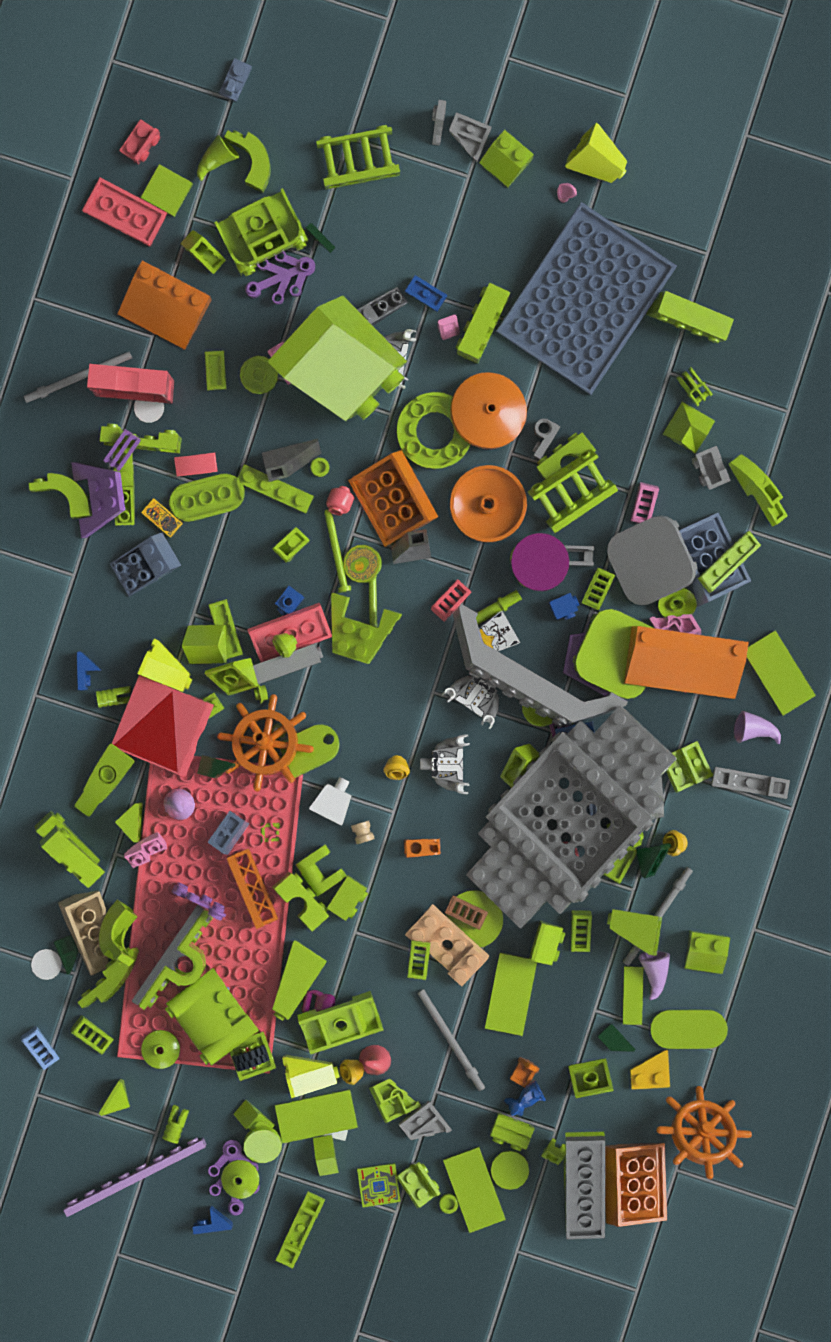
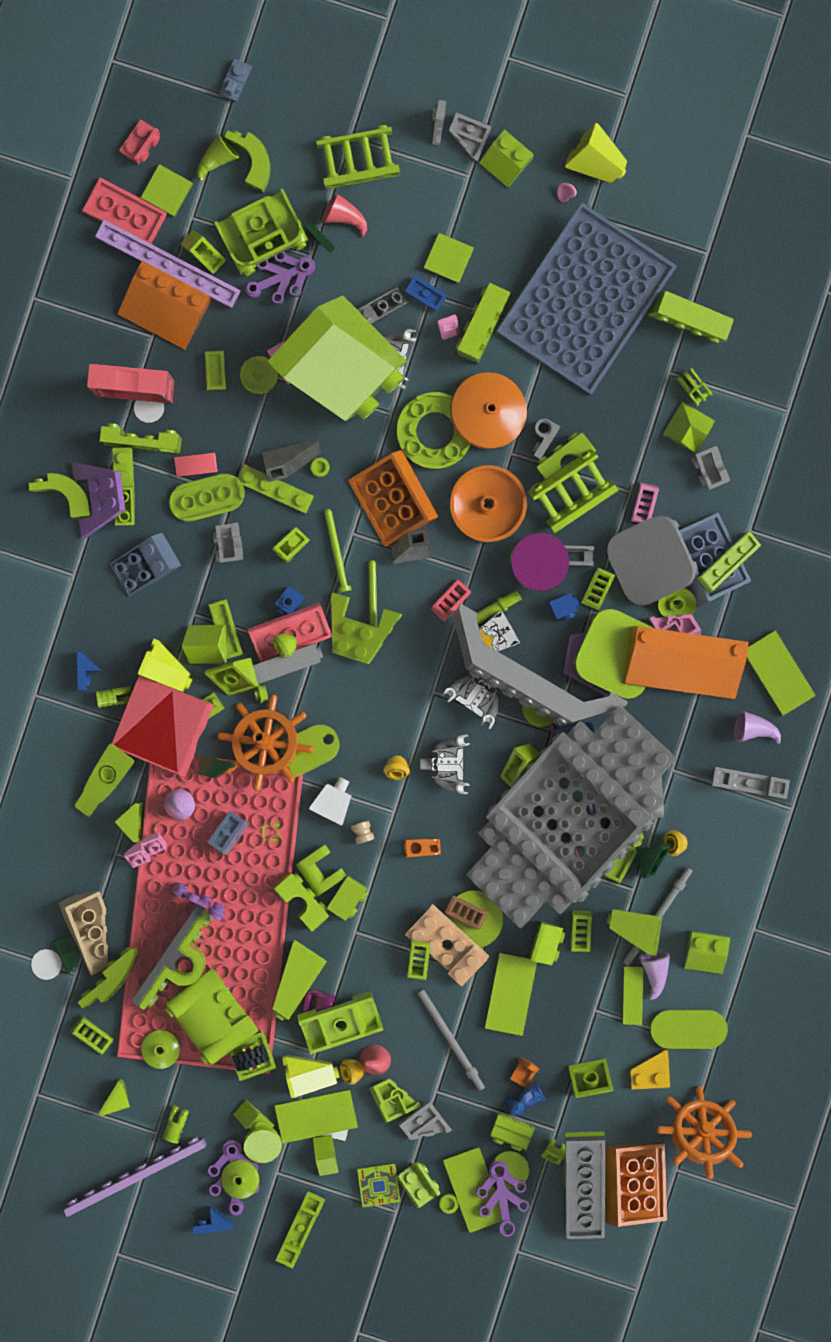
light blue slope [21,1026,60,1070] -> none
light grey bar [24,351,132,403] -> none
lime wedge [34,811,105,888] -> none
lime arch [99,900,138,966] -> none
medium lavender tile [103,429,141,471] -> none
tile [141,498,183,538] -> none
orange fence [227,848,279,929] -> none
coral head [326,486,354,516] -> none
tile [344,545,382,583] -> none
dark green tile [597,1023,636,1052] -> none
lime slope [666,741,713,793] -> none
lime slope [728,454,788,527] -> none
none -> lavender plate [95,220,241,308]
none -> light grey cylinder [213,523,244,563]
none -> coral hat [323,194,367,237]
none -> lime tile [424,233,474,284]
none -> medium lavender plant [477,1160,529,1237]

